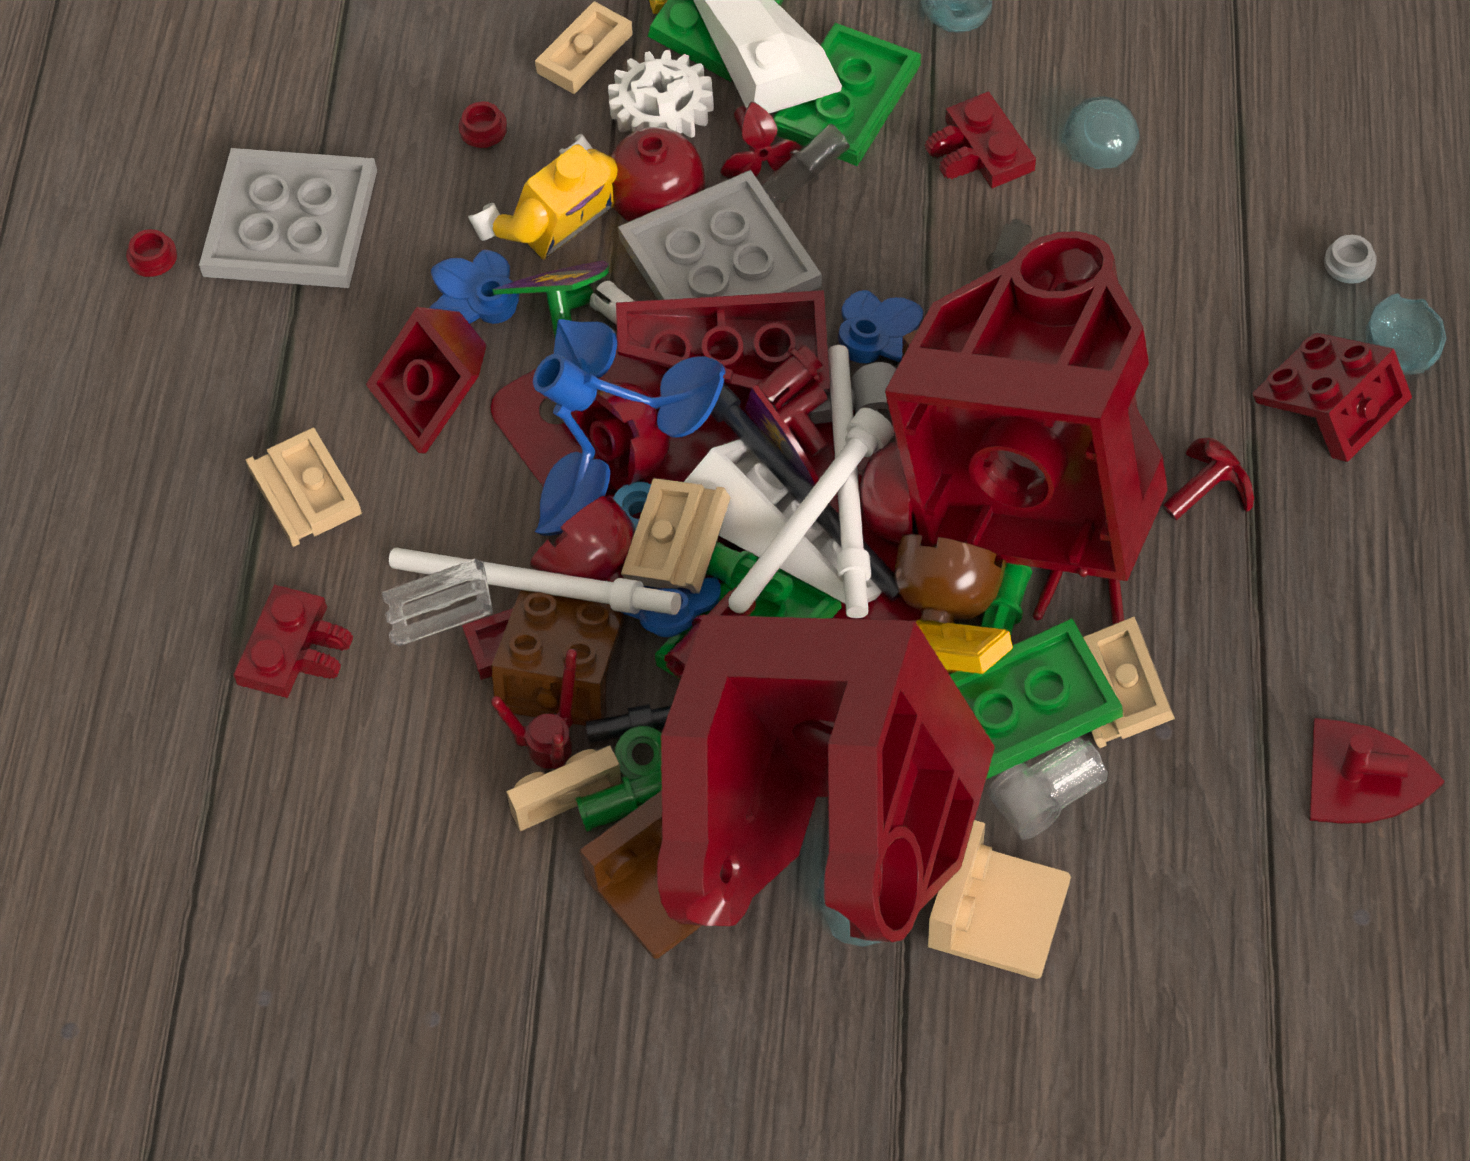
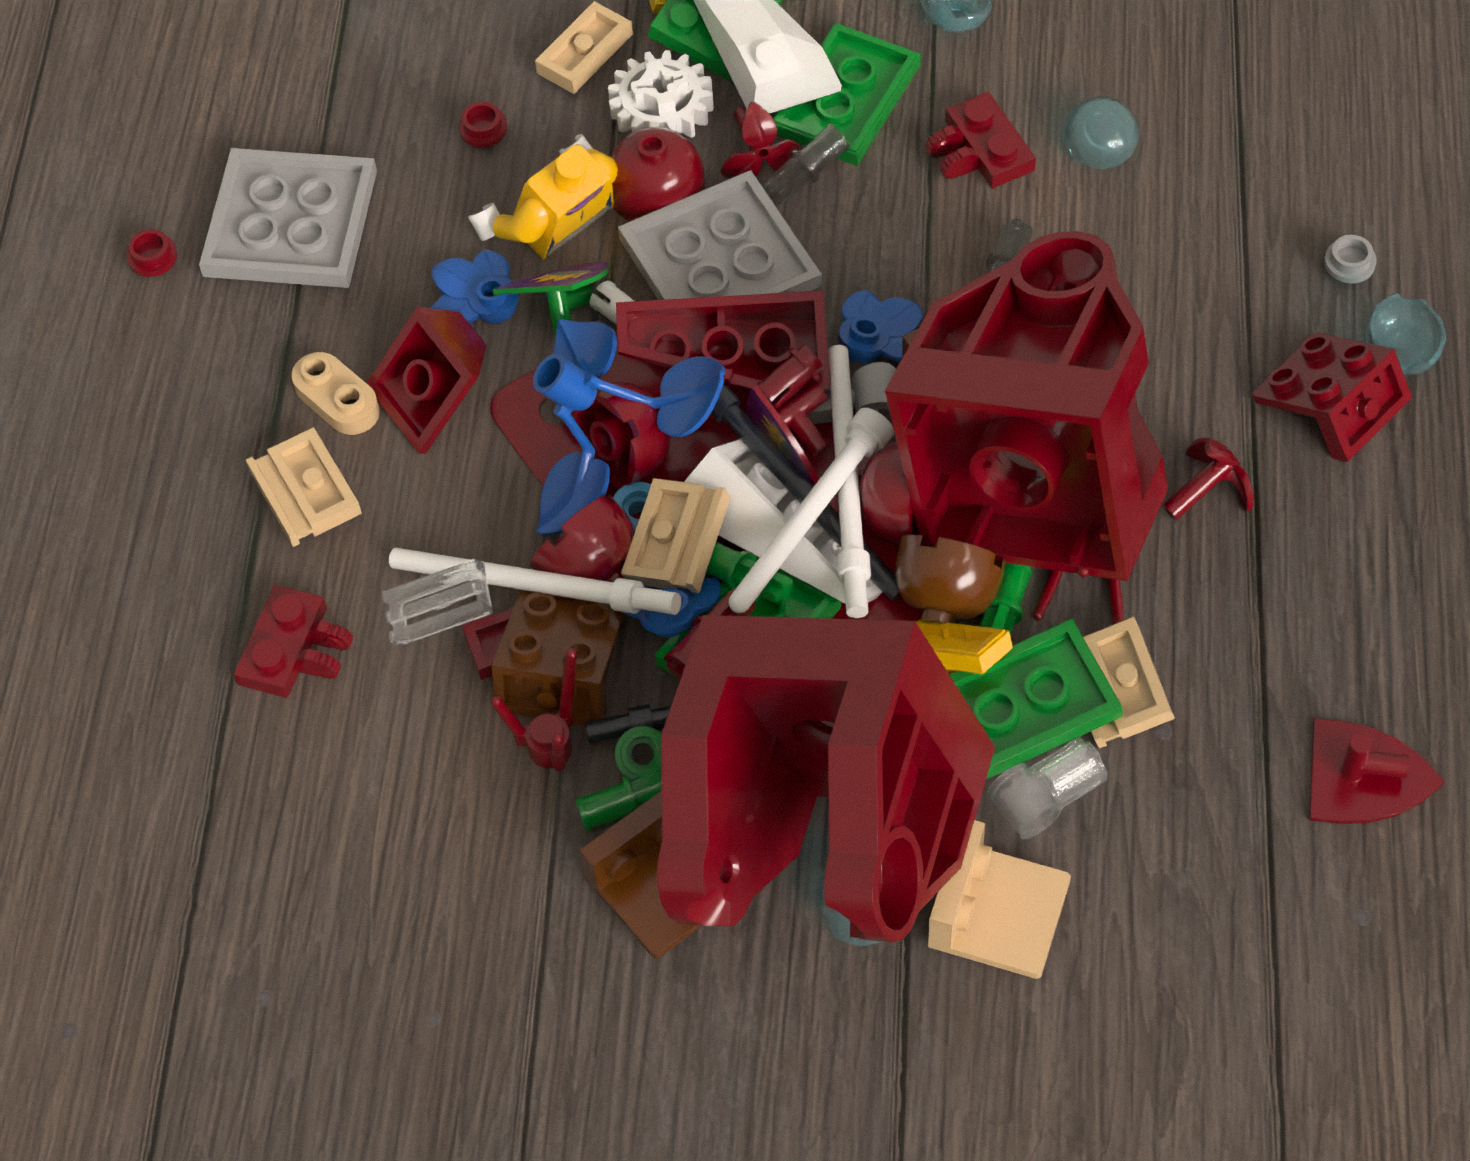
tan plate [507,745,621,831] -> none
none -> tan plate [292,352,380,435]

